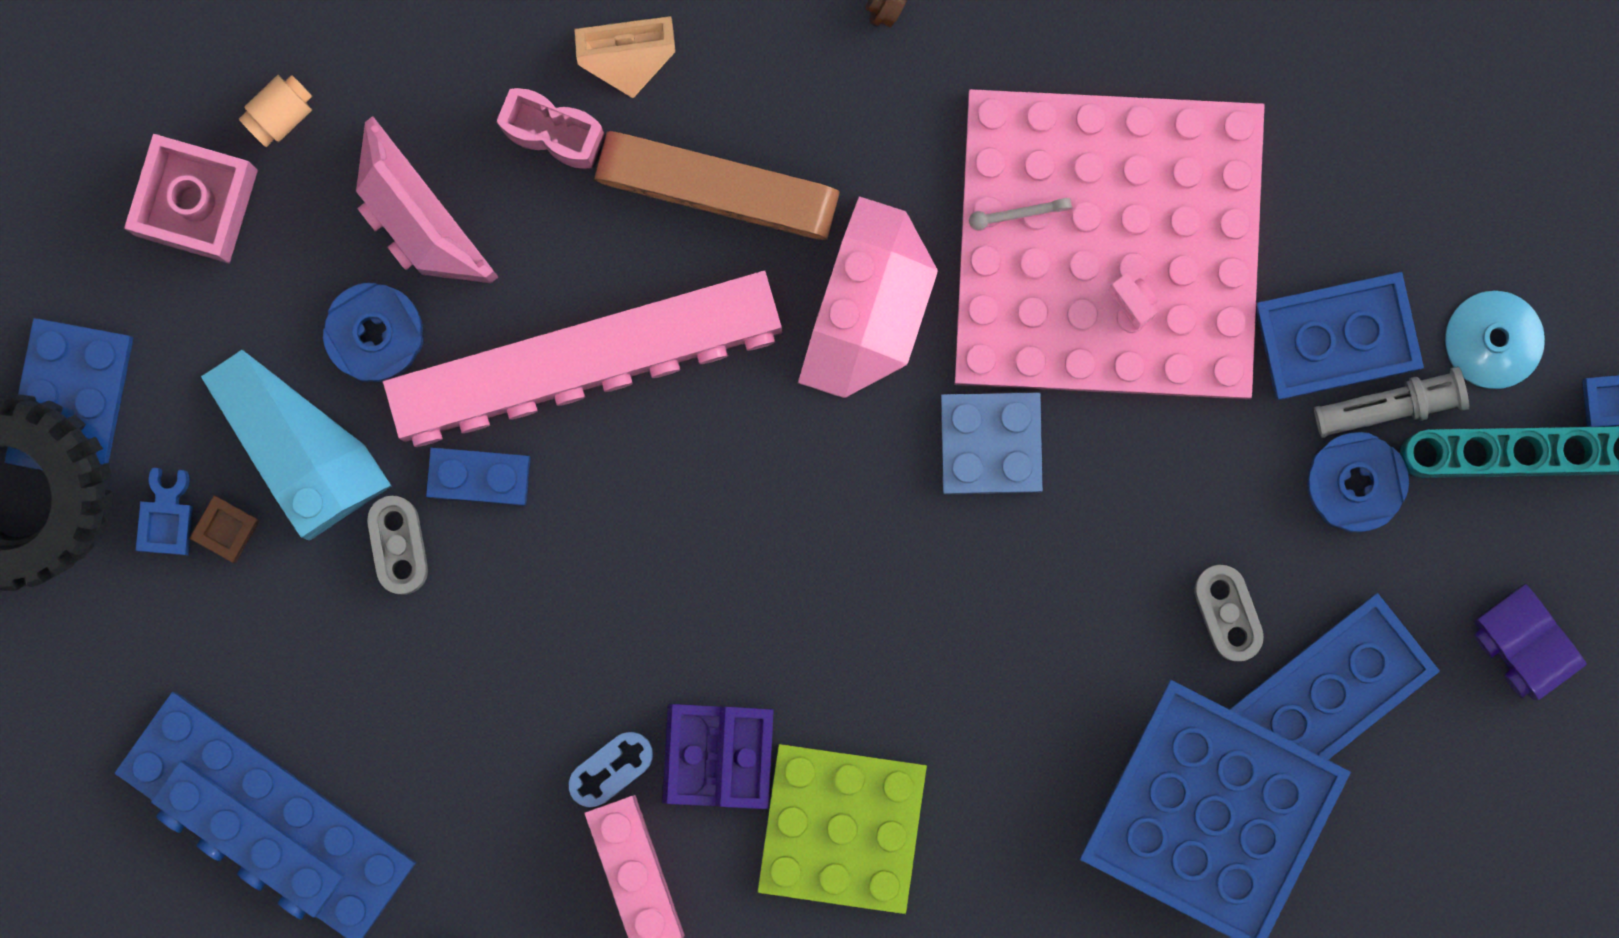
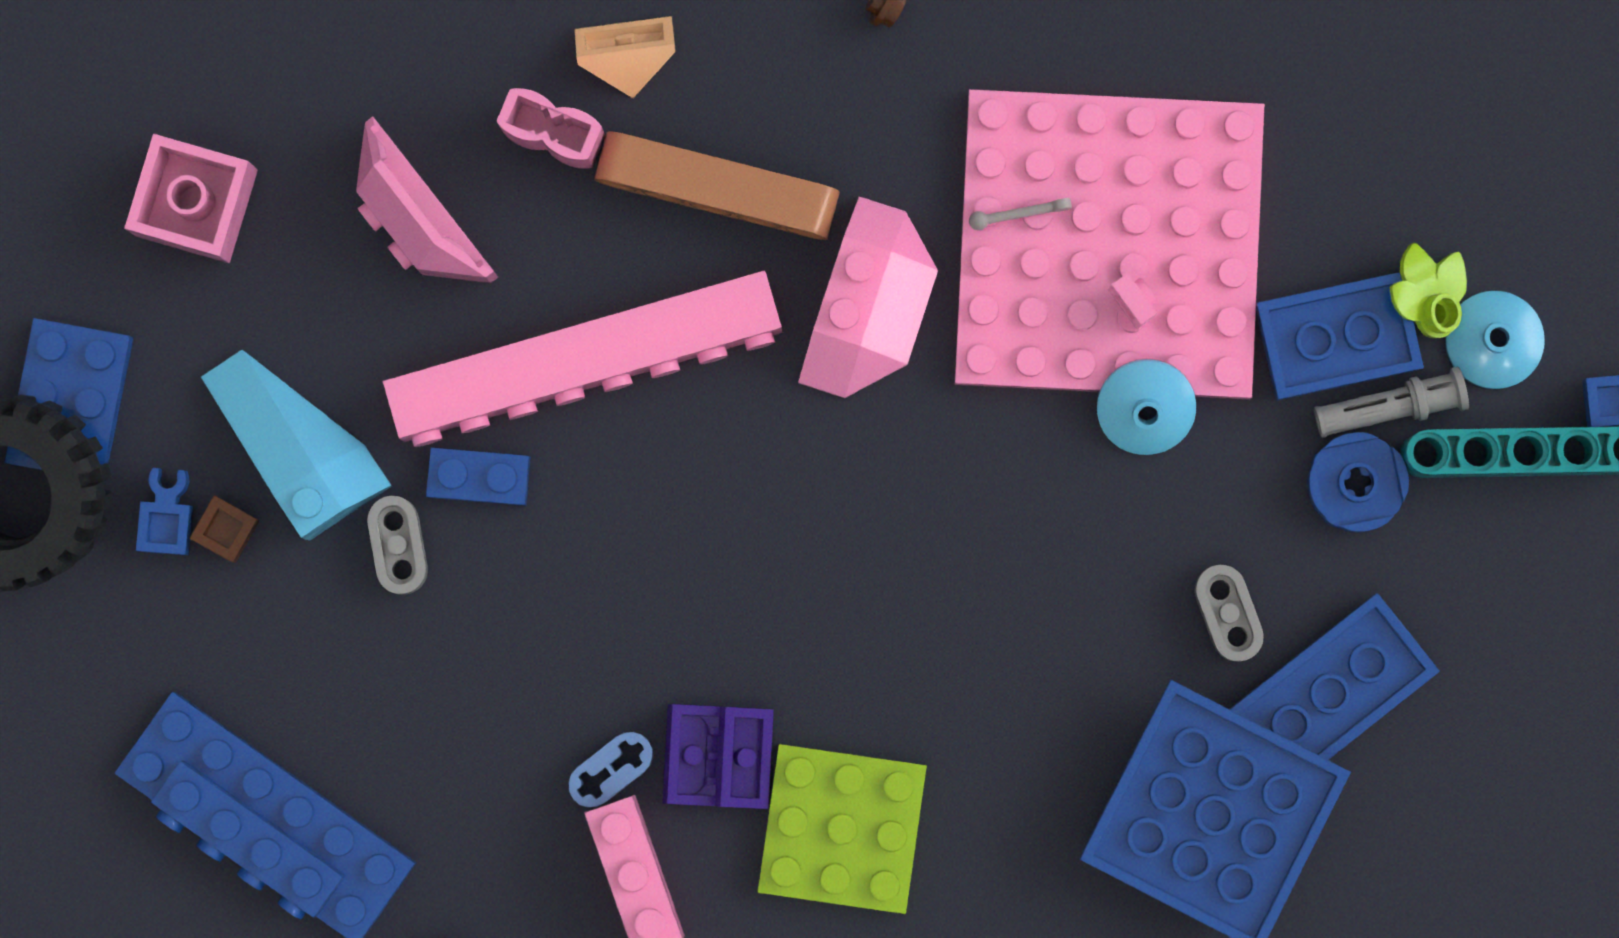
light nougat brick [239,75,312,147] -> none
blue plate [323,283,423,382] -> none
medium blue plate [941,393,1043,495] -> none
dark purple brick [1473,584,1587,701] -> none
none -> medium azure dish [1097,359,1196,455]
none -> lime plate [1390,243,1467,339]

